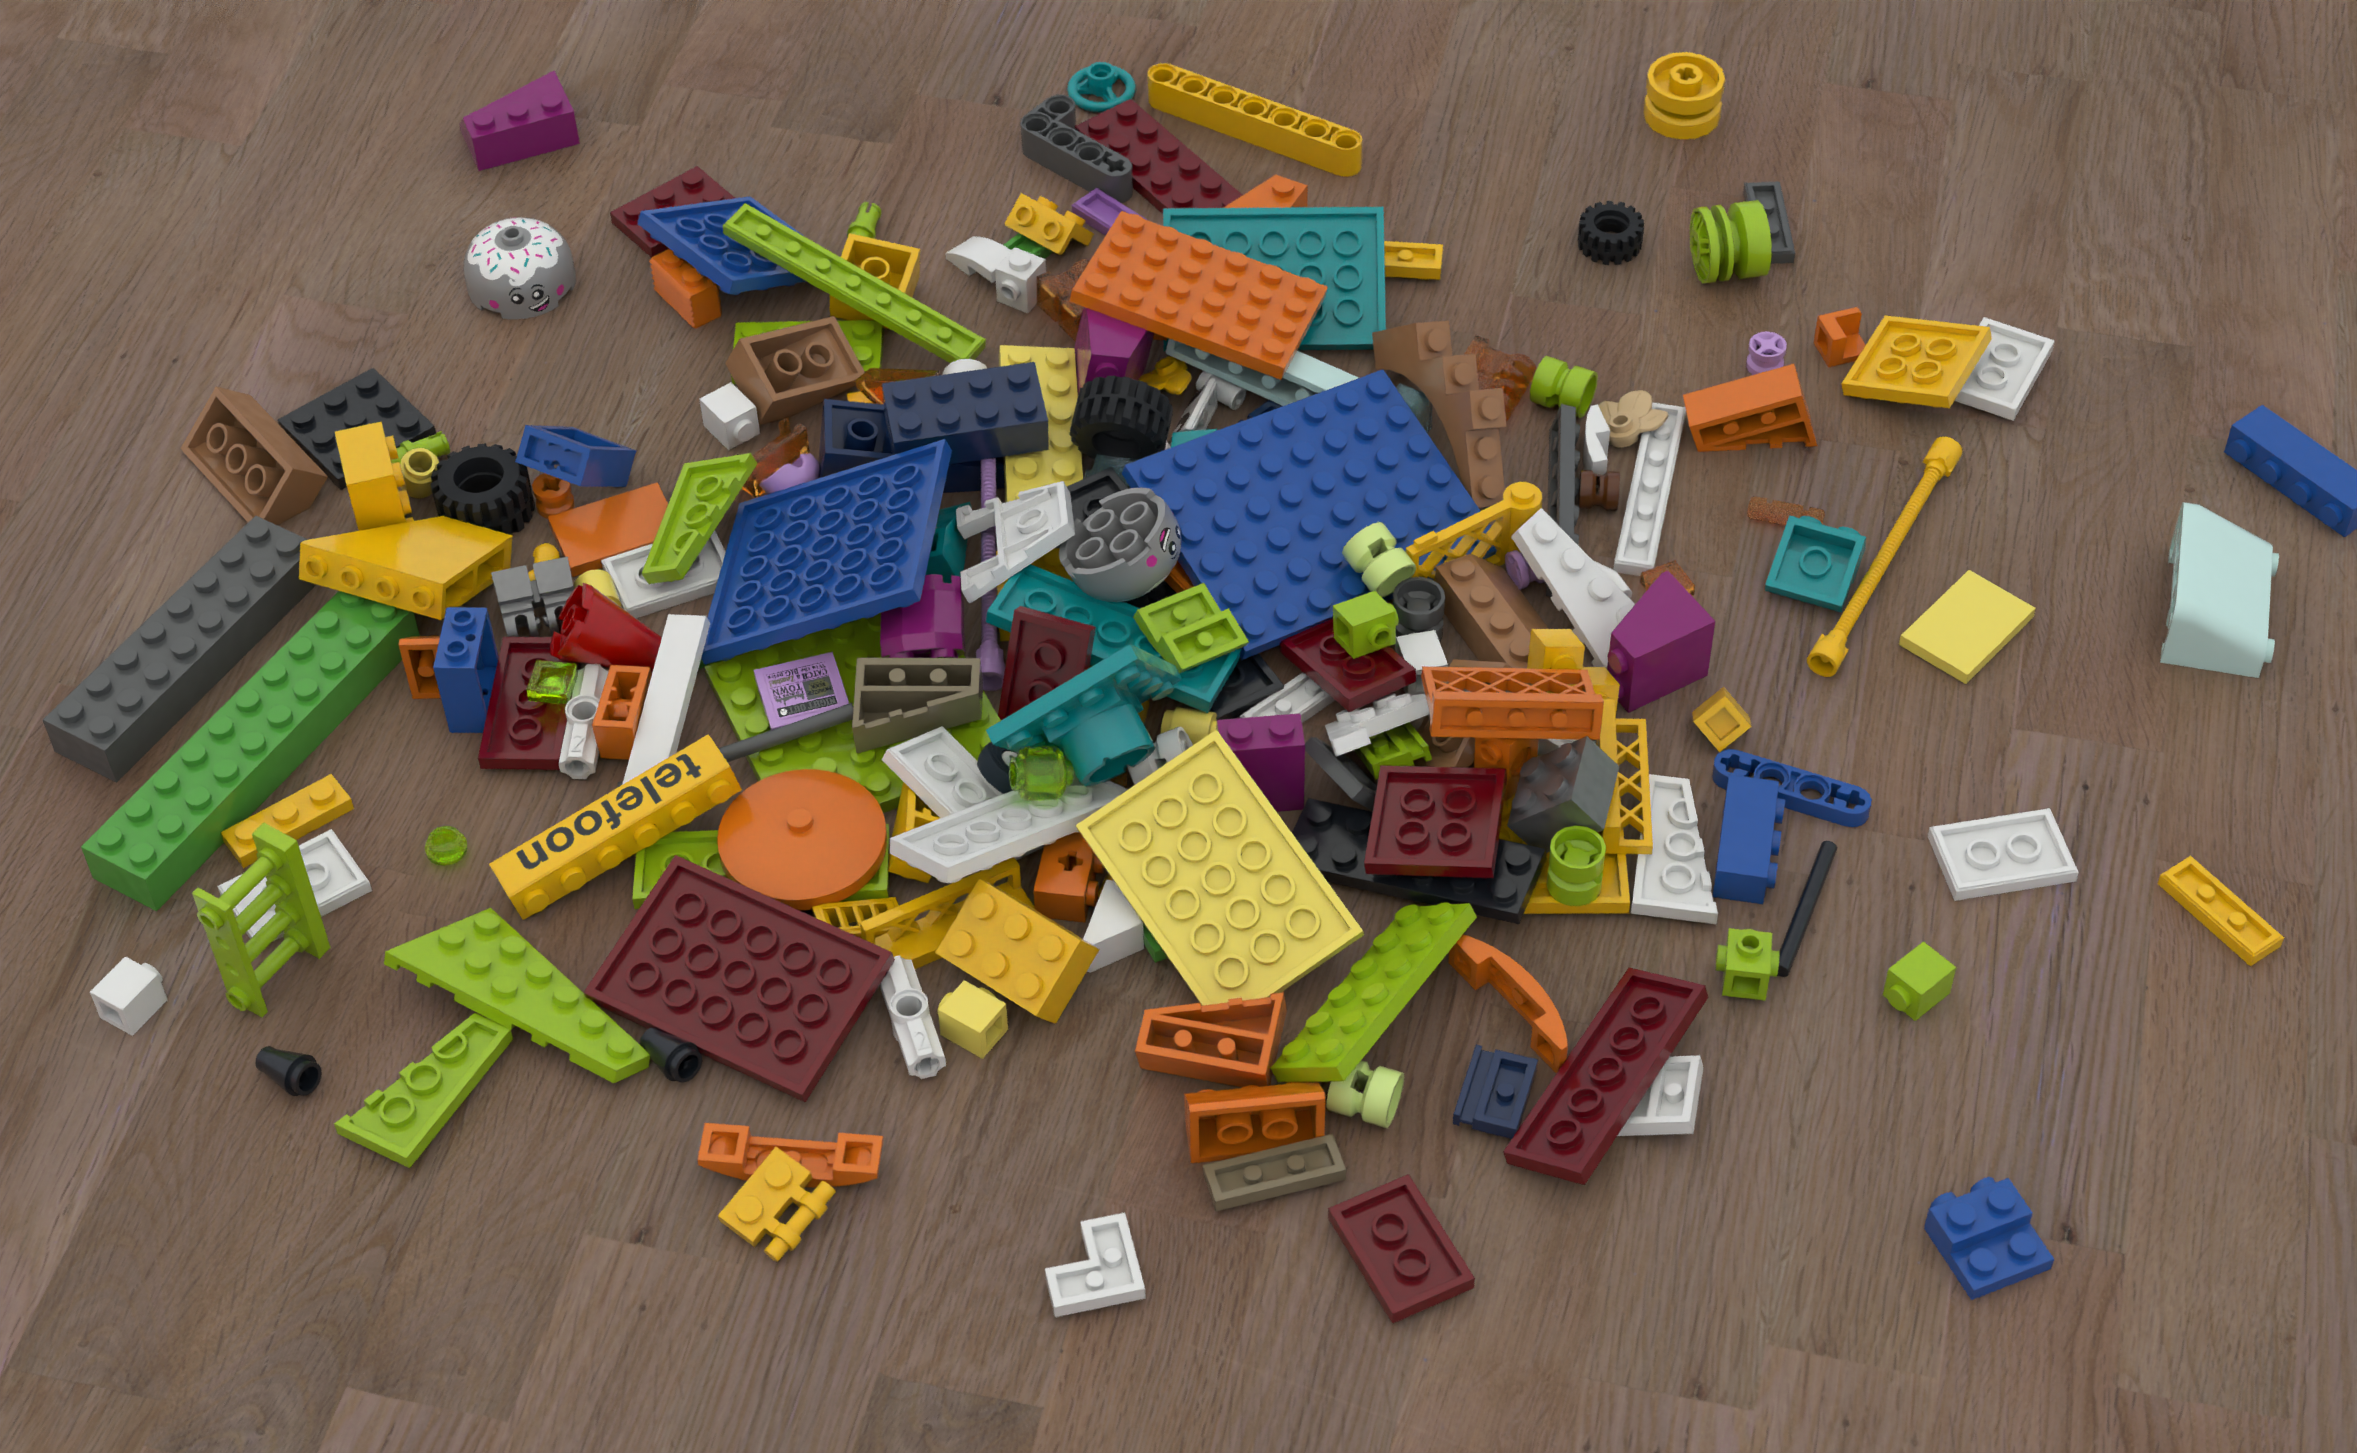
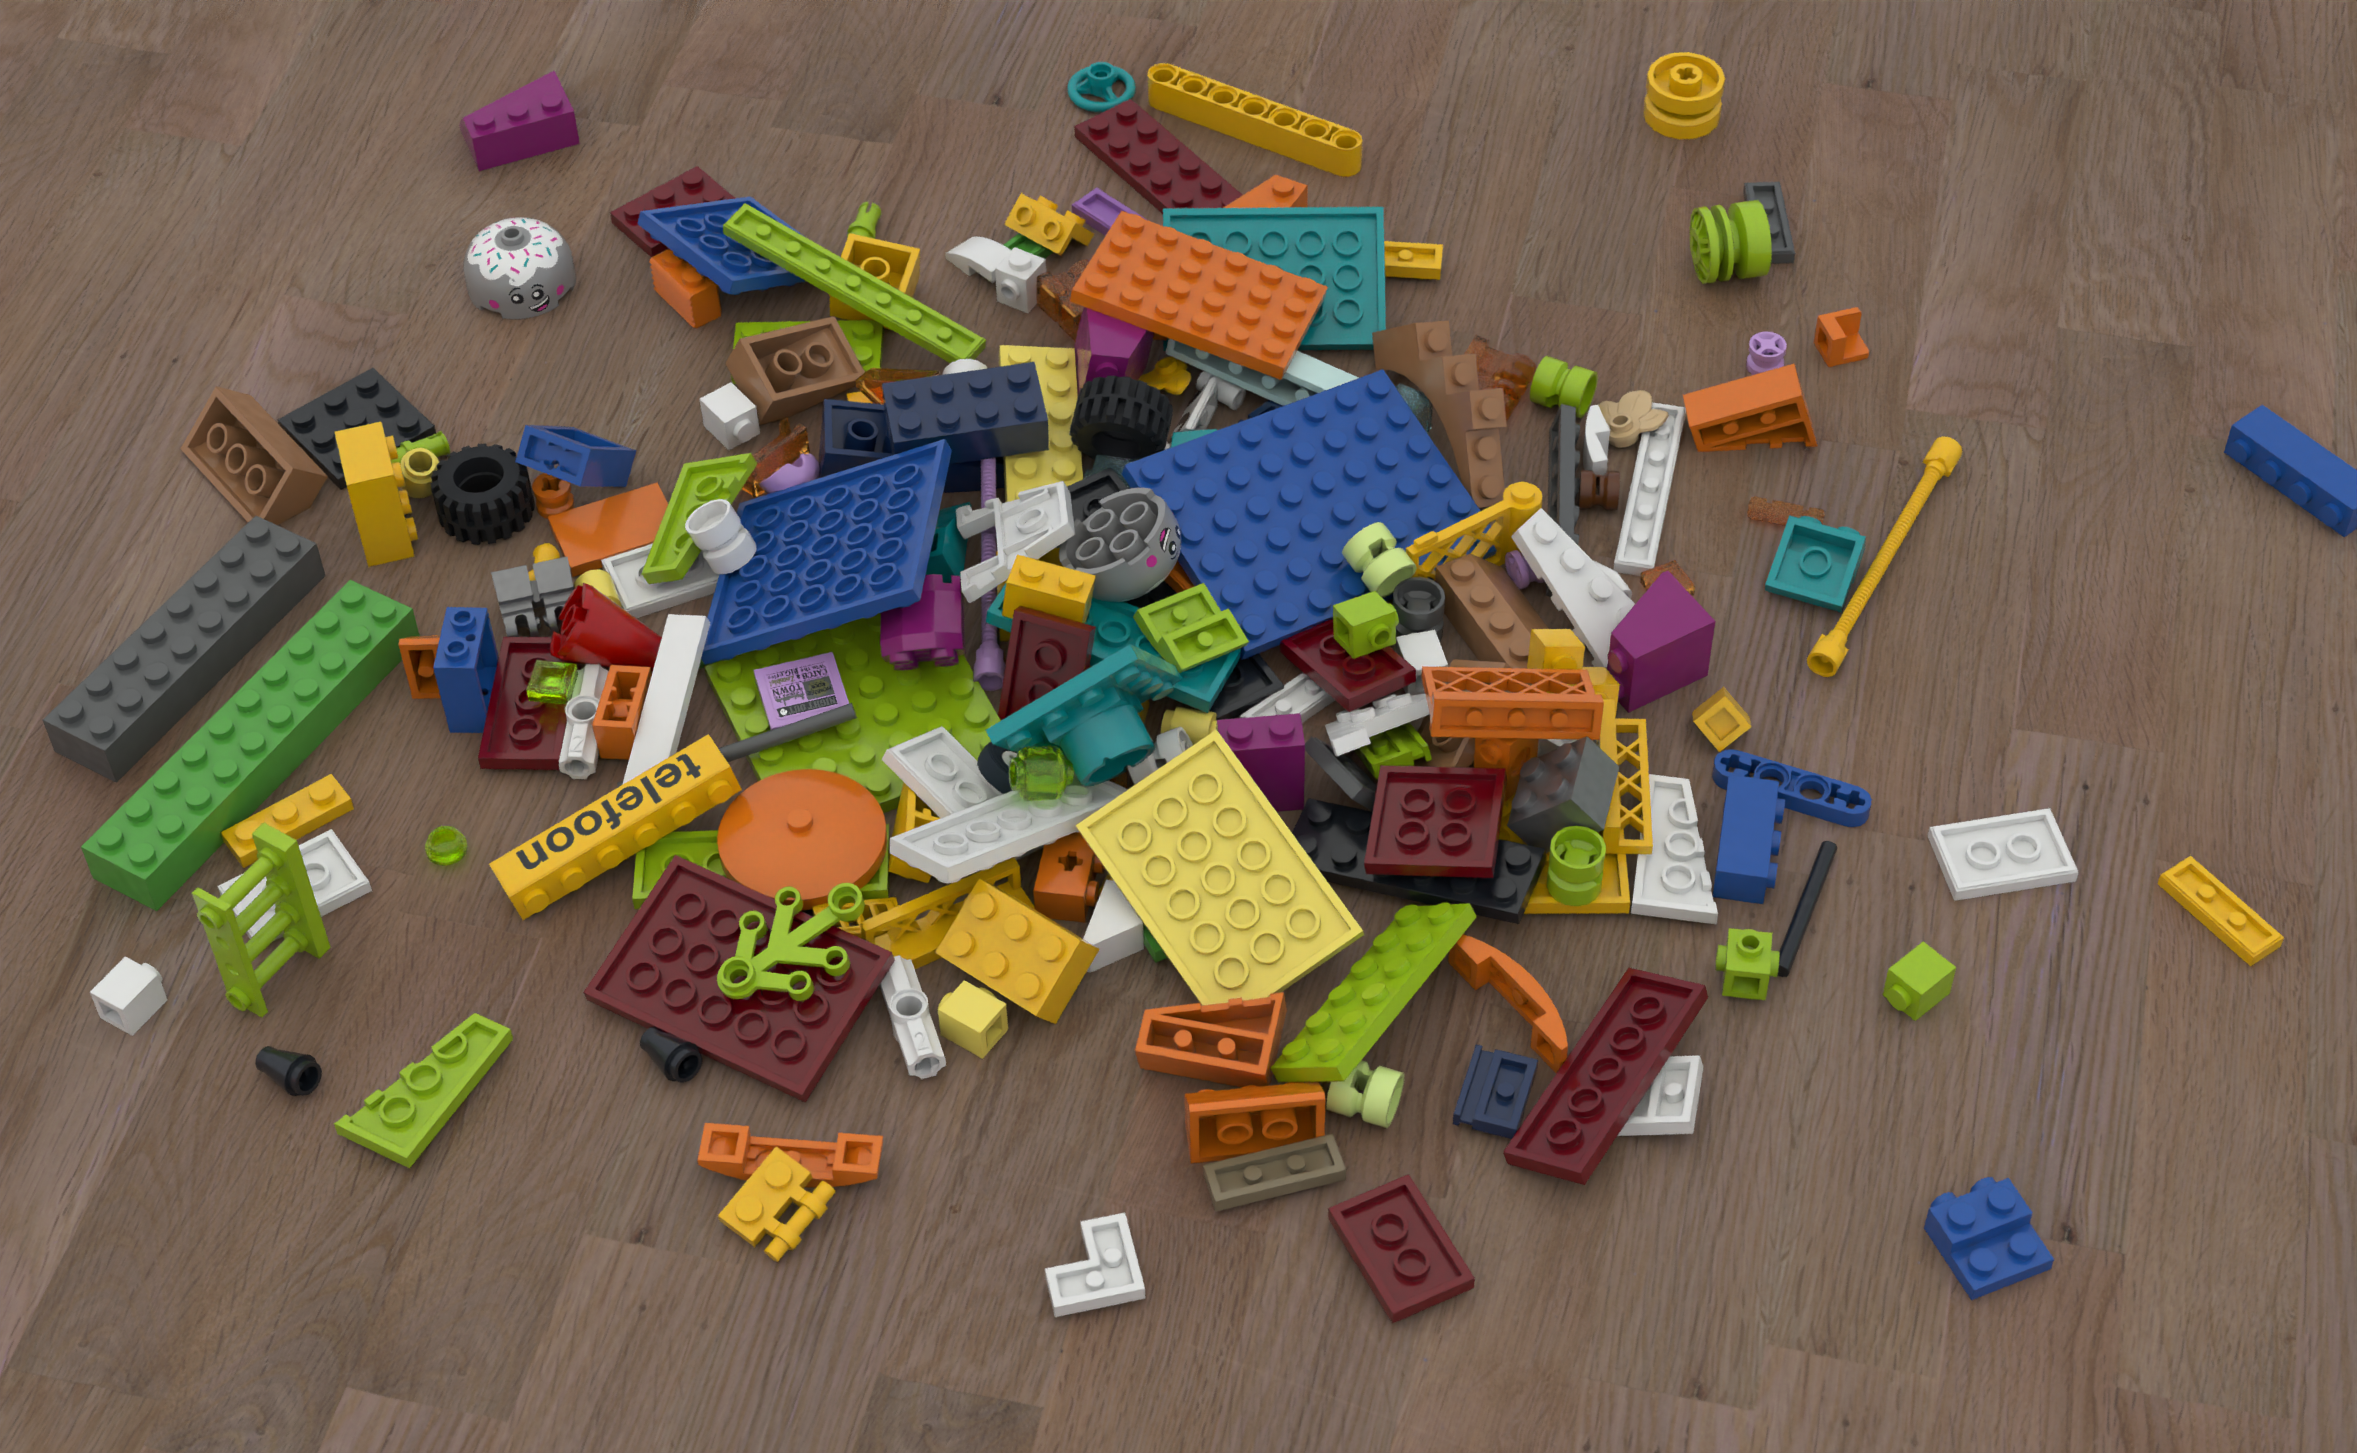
yellow slope [299,516,513,620] -> none
lime wing [384,908,650,1083] -> none
dark tan wedge [852,658,983,753] -> none
dark grey beam [1020,95,1133,203] -> none
black tyre [1578,201,1644,265] -> none
yellow plate [1841,315,1992,408] -> none
light yellow tile [1899,570,2036,684] -> none
white plate [1955,317,2055,421] -> none
light aqua windscreen [2160,502,2279,678] -> none
none -> white wheel [685,499,757,574]
none -> lime plant [717,883,865,1001]
none -> yellow brick [1002,554,1096,624]

